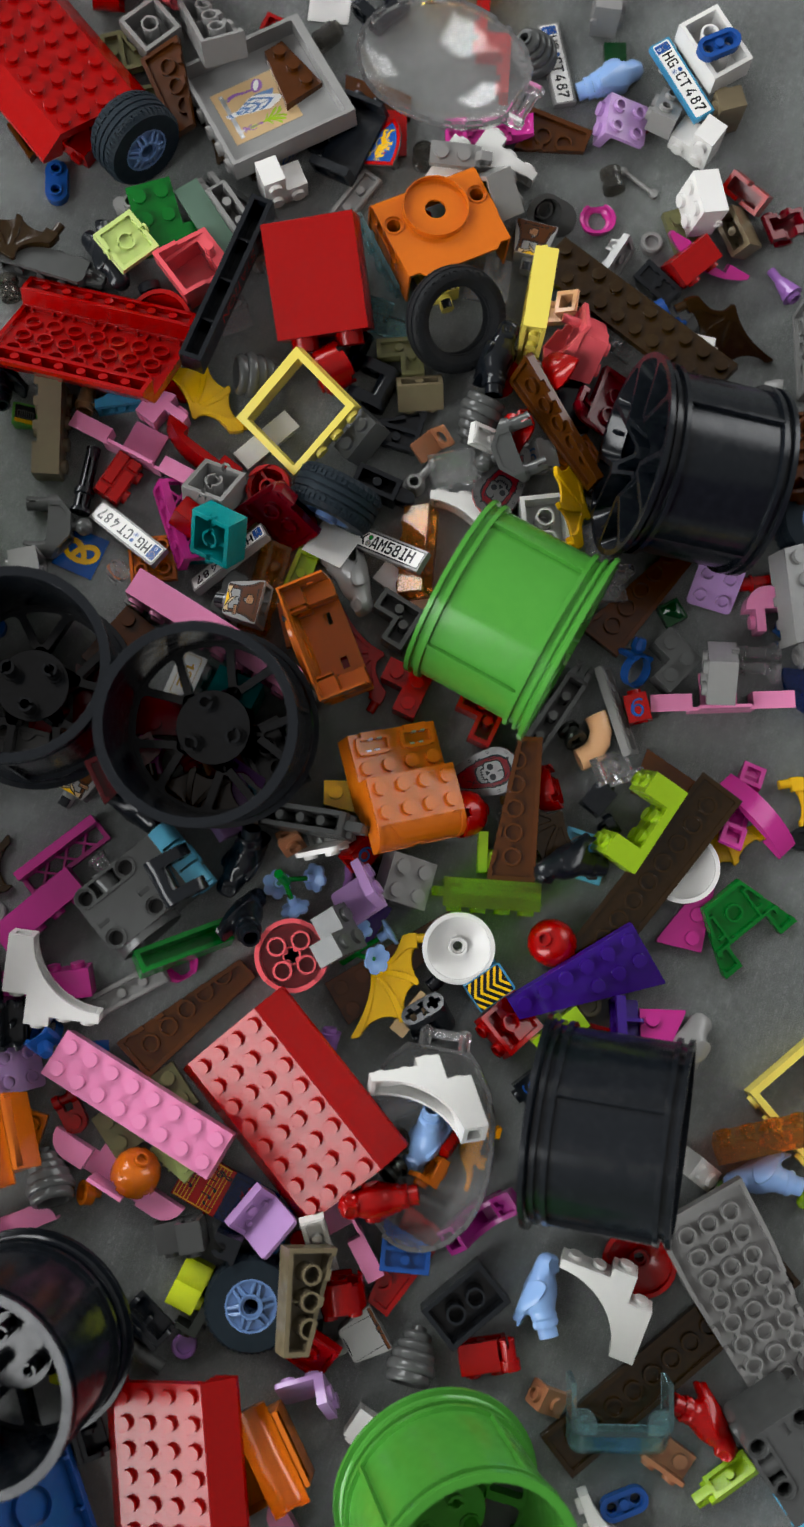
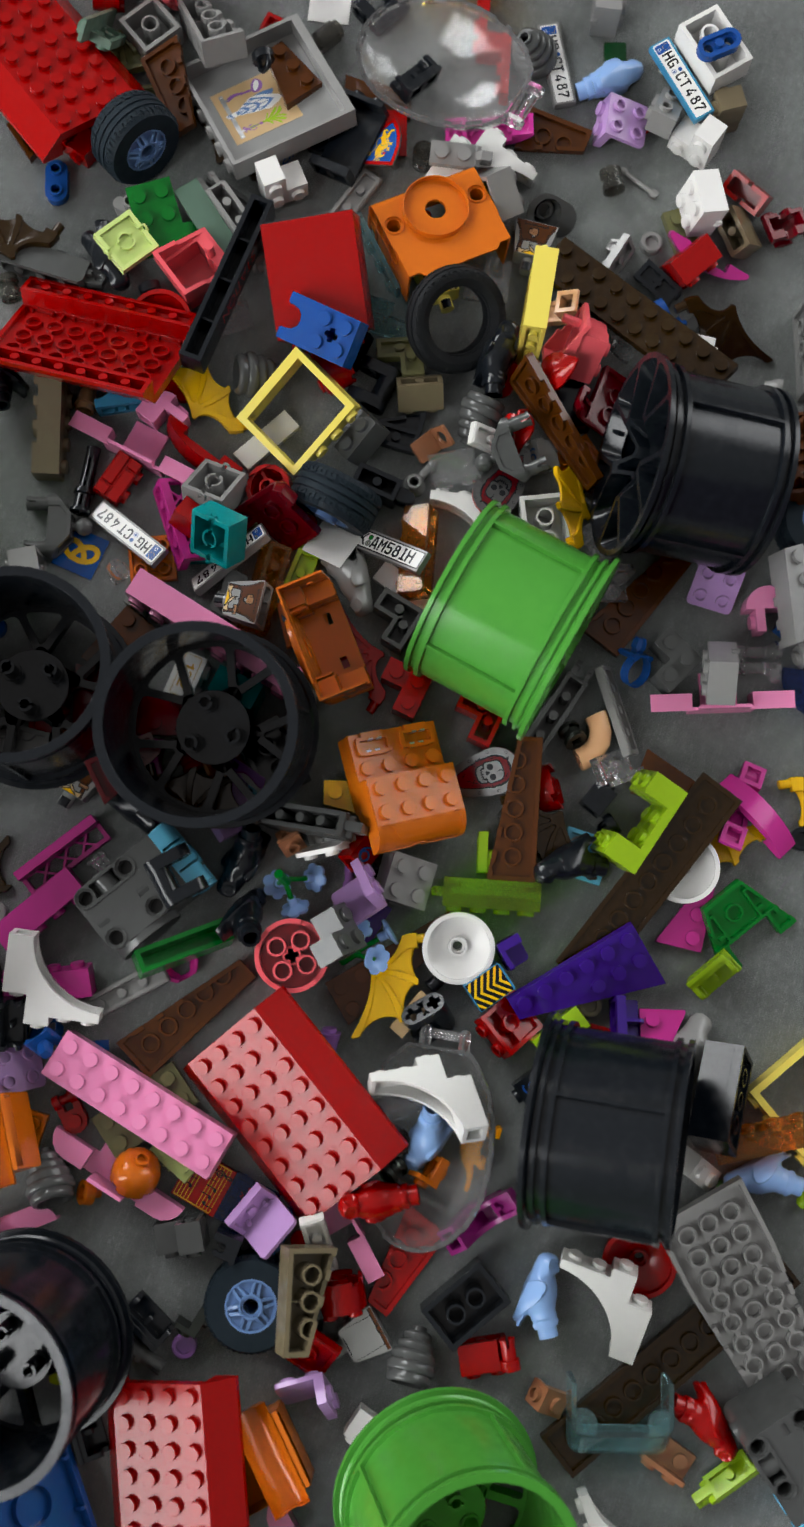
slope [11,402,37,430] -> none
neon yellow brick [164,1256,216,1316] -> none
blue wing [379,1220,431,1276] -> none
red tile [438,1131,460,1160] -> none
red cylinder [457,790,489,838] -> none
red cylinder [527,919,577,967] -> none
dark pink piece [579,204,616,236] -> none
blue plate [599,1483,649,1523] -> none
red brick [623,689,653,726] -> none
dark green tile [655,597,688,629] -> none
red axle [739,575,771,593] -> none
medium lavender cone [767,267,802,305] -> none
none -> sand green bracket [76,8,127,52]
none -> black tile [251,46,275,74]
none -> blue brick [276,291,369,370]
none -> black hinge [389,54,442,104]
none -> dark purple panel [495,933,528,971]
none -> lime hinge [686,948,742,1001]
none -> black piece [687,1040,753,1158]

